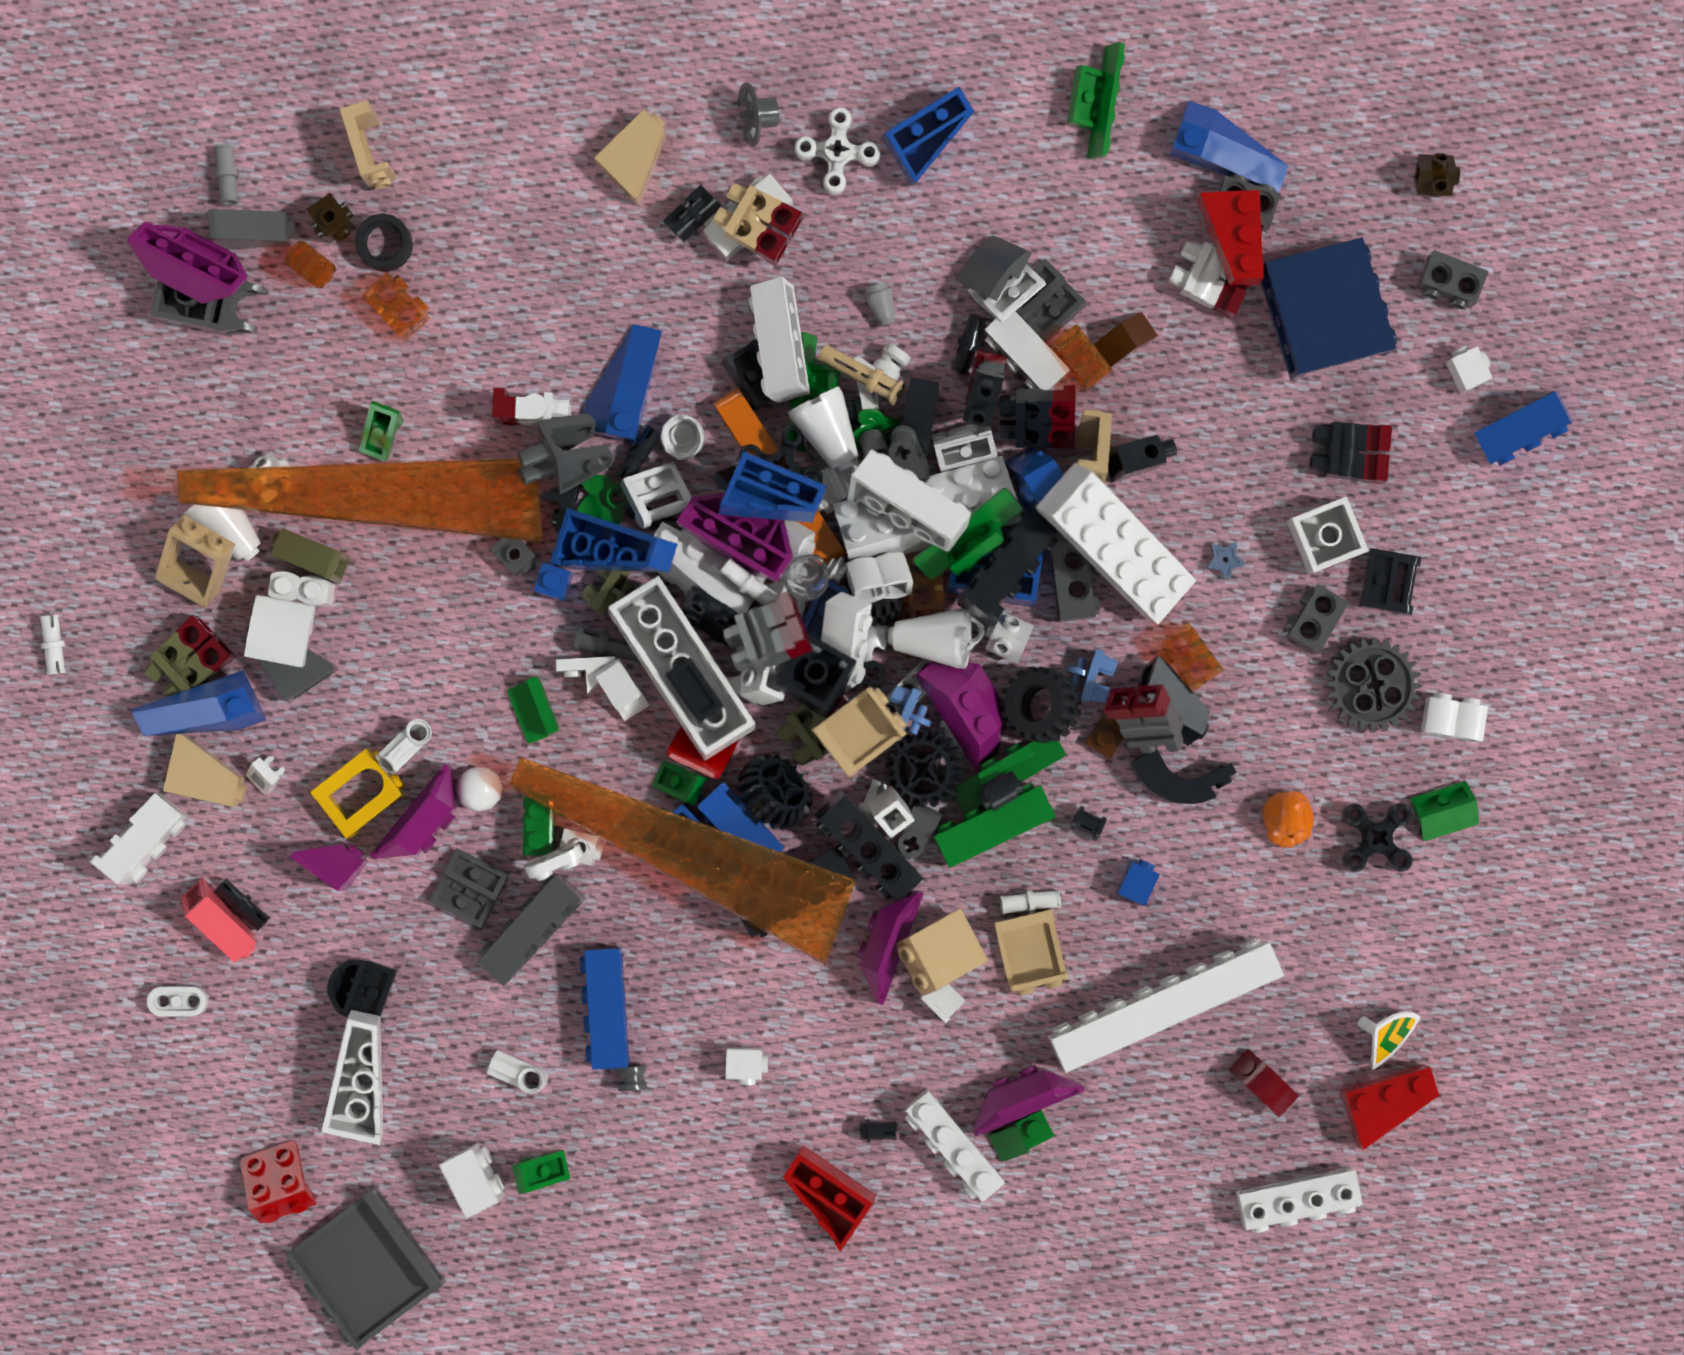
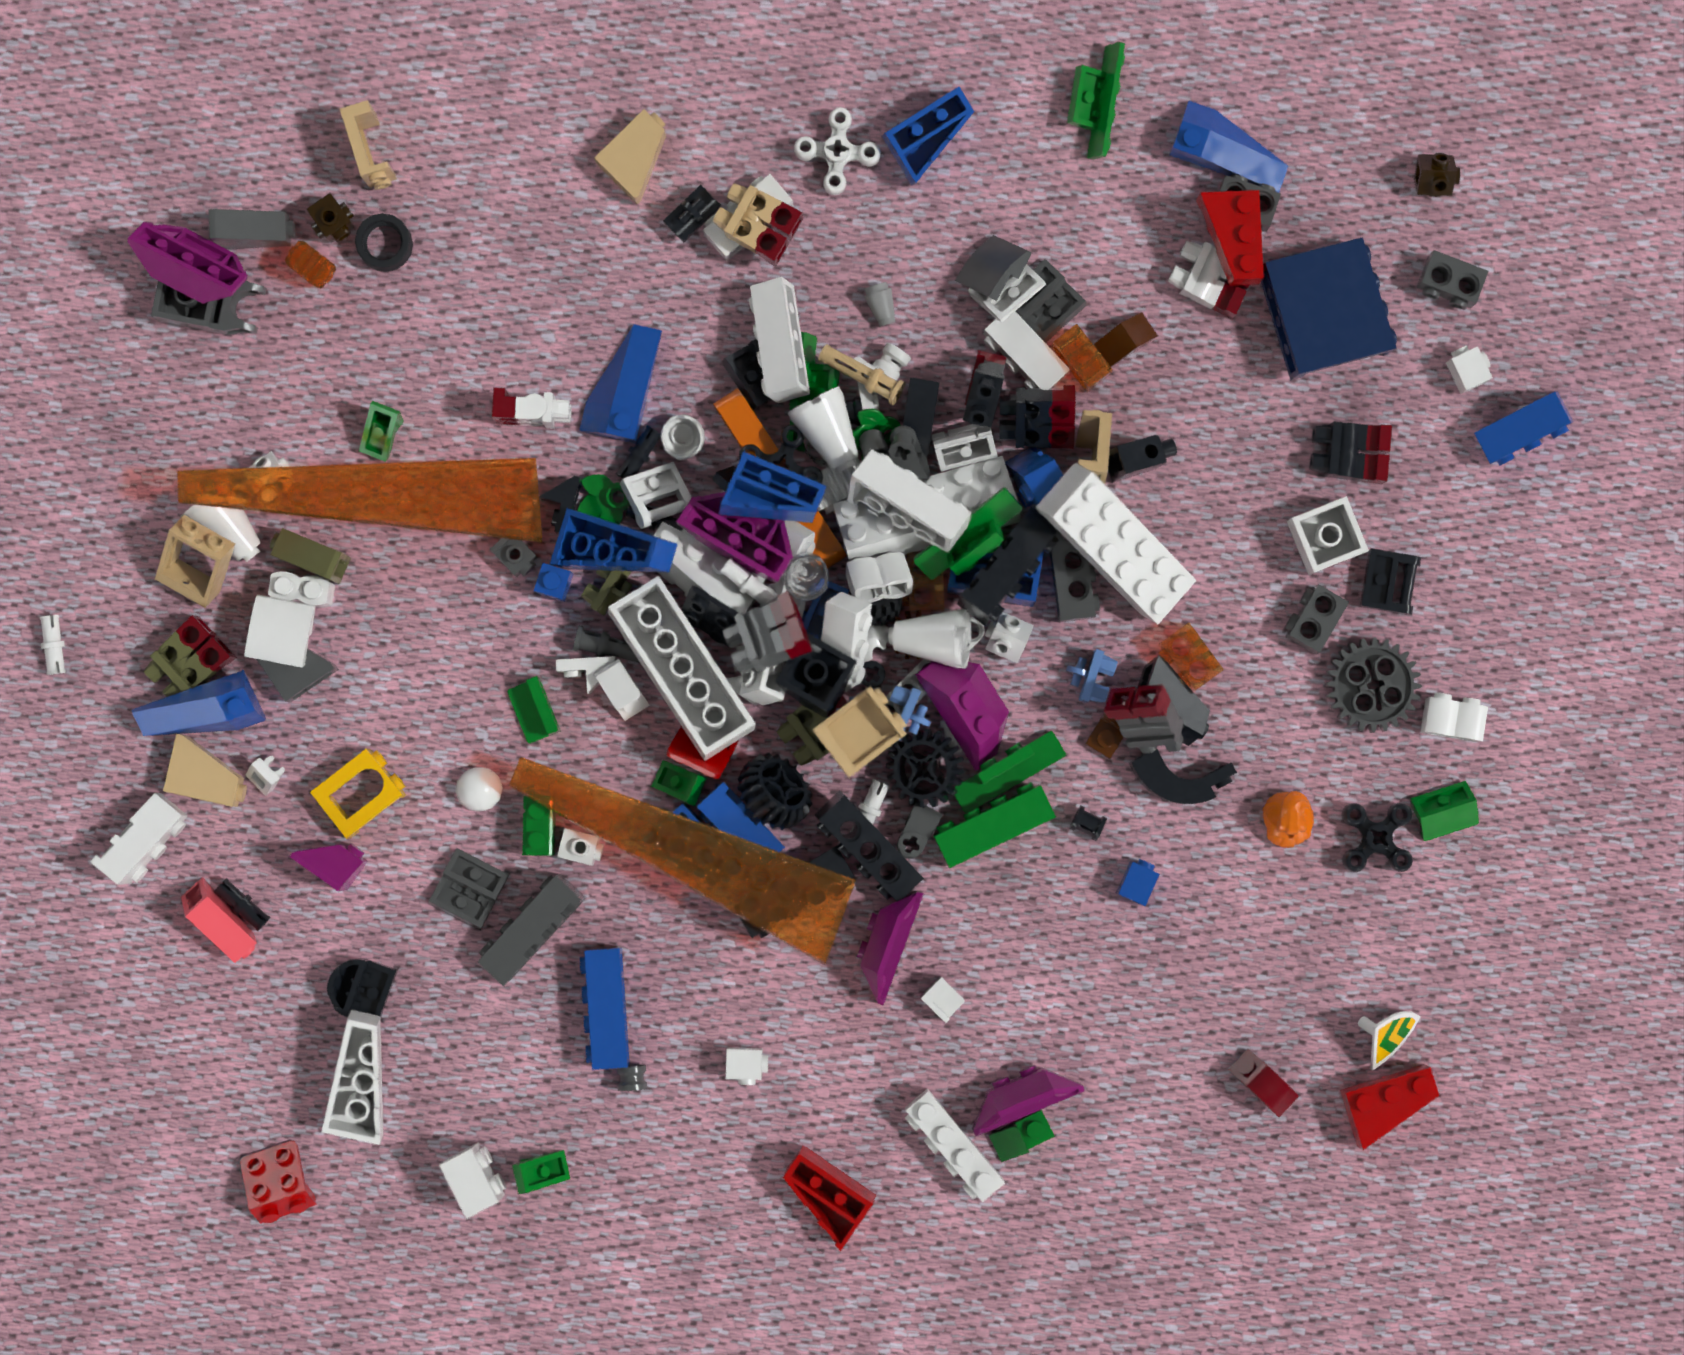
white plate [147,986,208,1017] -> none
light grey pin [214,144,239,206] -> none
dark grey panel [286,1187,446,1351] -> none
clear orange brick [361,272,431,342] -> none
magenta wedge [369,763,457,859] -> none
white piece [376,719,432,775] -> none
white piece [487,1050,548,1094] -> none
dark grey piece [517,414,614,494] -> none
white plate [524,843,584,881] -> none
black tile [665,658,724,724] -> none
dark grey wheel [737,82,779,147] -> none
white plate [824,556,846,584] -> none
black pin [860,1119,897,1143] -> none
white brick [868,786,915,838] -> none
tan panel [895,908,988,996] -> none
black pin [951,313,987,375] -> none
black brick [977,771,1023,811] -> none
tan panel [993,909,1069,996] -> none
black tyre [1000,666,1082,743] -> none
white pin [1000,890,1061,914] -> none
white brick [1047,938,1285,1073] -> none
sand blue plate [1207,542,1245,580] -> none
white brick [1235,1167,1363,1233] -> none

